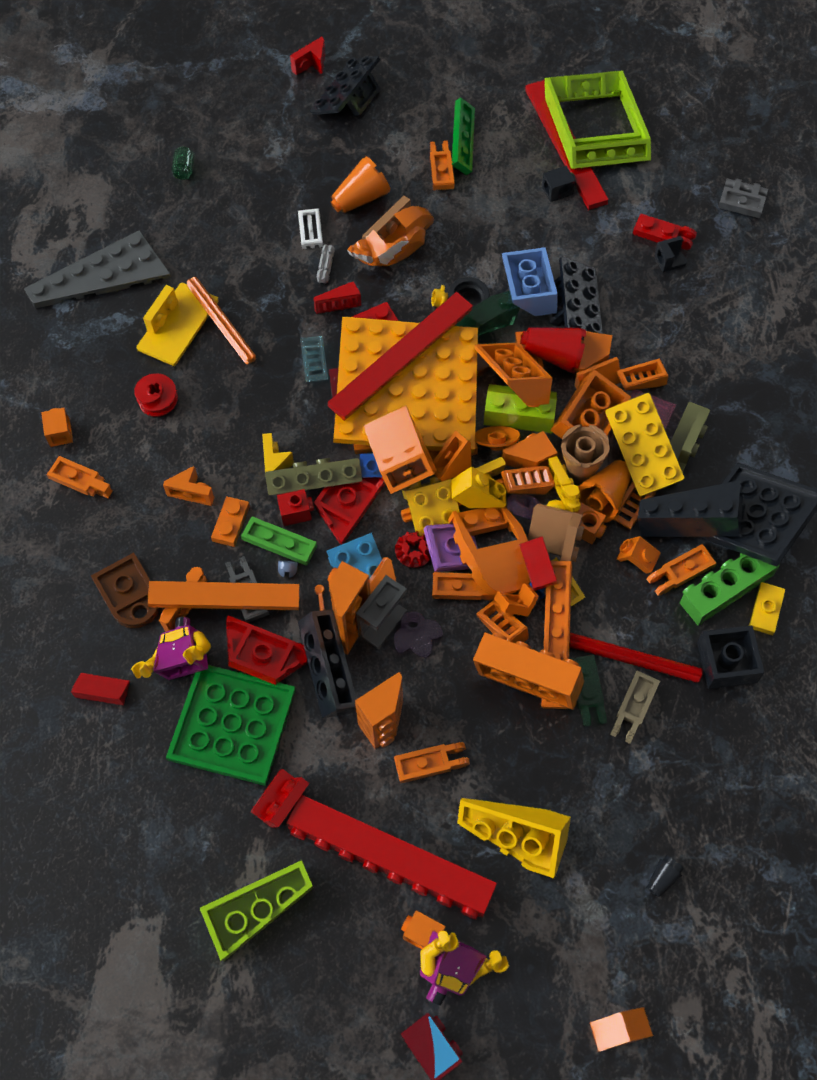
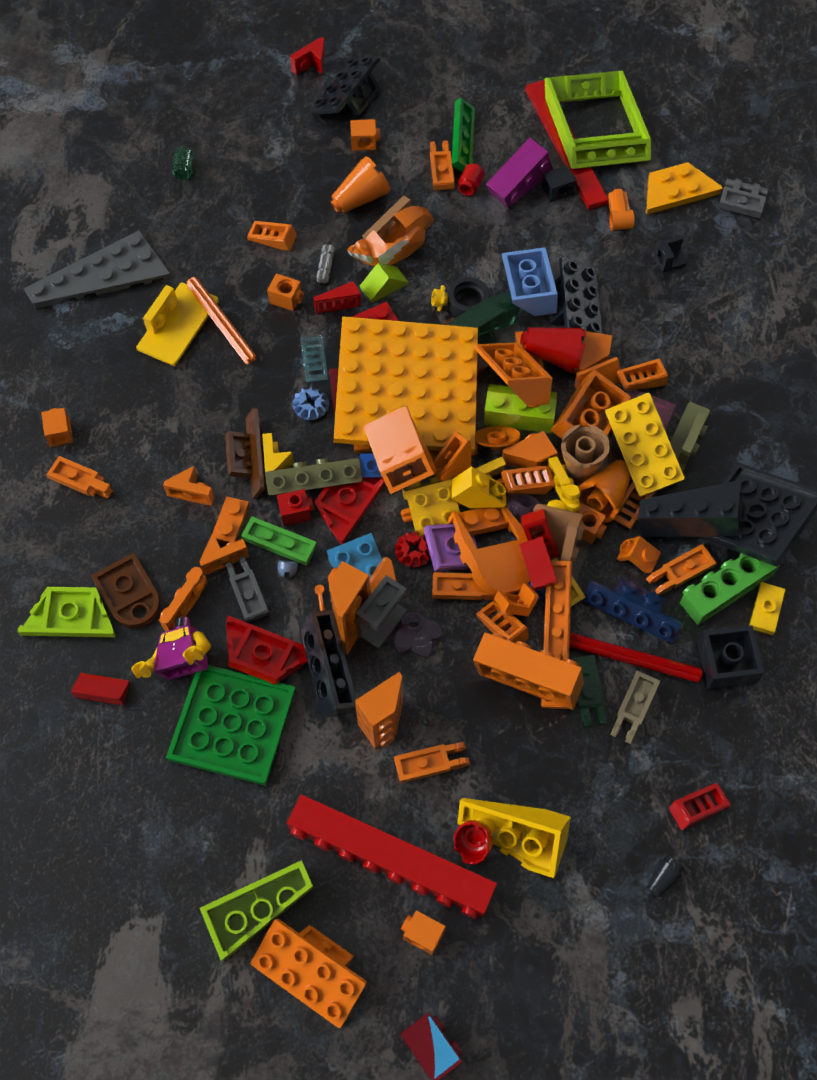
red piece [134,373,178,417] -> none
orange tile [148,581,299,610] -> none
red bracket [251,769,309,828] -> none
white tile [298,209,323,249] -> none
red tile [327,292,473,421] -> none
torso [420,931,509,1006] -> none
slope [590,1007,653,1052] -> none
red hinge [633,213,697,250] -> none
none -> lime wing [17,587,115,637]
none -> orange slope [199,533,249,575]
none -> reddish brown bracket [225,408,266,499]
none -> orange slope [247,221,297,251]
none -> orange bracket [251,918,367,1028]
none -> orange brick [267,274,304,311]
none -> medium blue gear [292,386,329,420]
none -> orange brick [351,119,380,151]
none -> lime slope [360,263,408,303]
none -> red hair [454,820,494,865]
none -> red brick [458,164,485,196]
none -> magenta wedge [486,138,553,208]
none -> red slope [521,509,560,560]
none -> dark blue bracket [583,579,682,643]
none -> orange piece [608,189,634,231]
none -> light orange wing [645,162,723,215]
none -> red slope [669,783,731,830]

